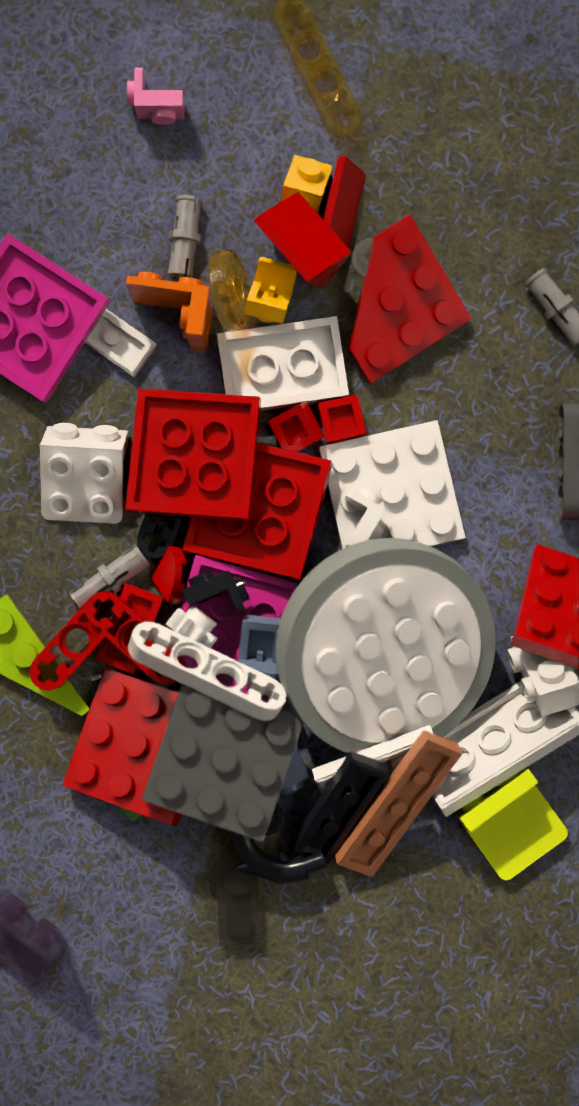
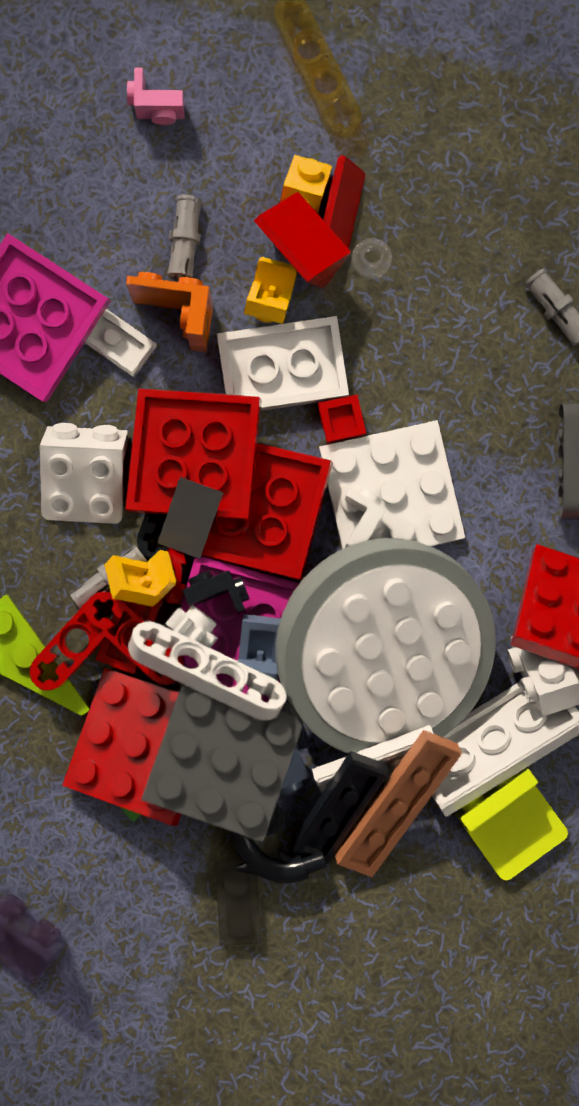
clear yellow tile [209,249,251,332] -> none
red plate [268,401,325,452] -> none
red plate [347,214,472,384] -> none
none -> yellow bracket [104,550,176,607]
none -> dark grey sticker [158,477,223,559]

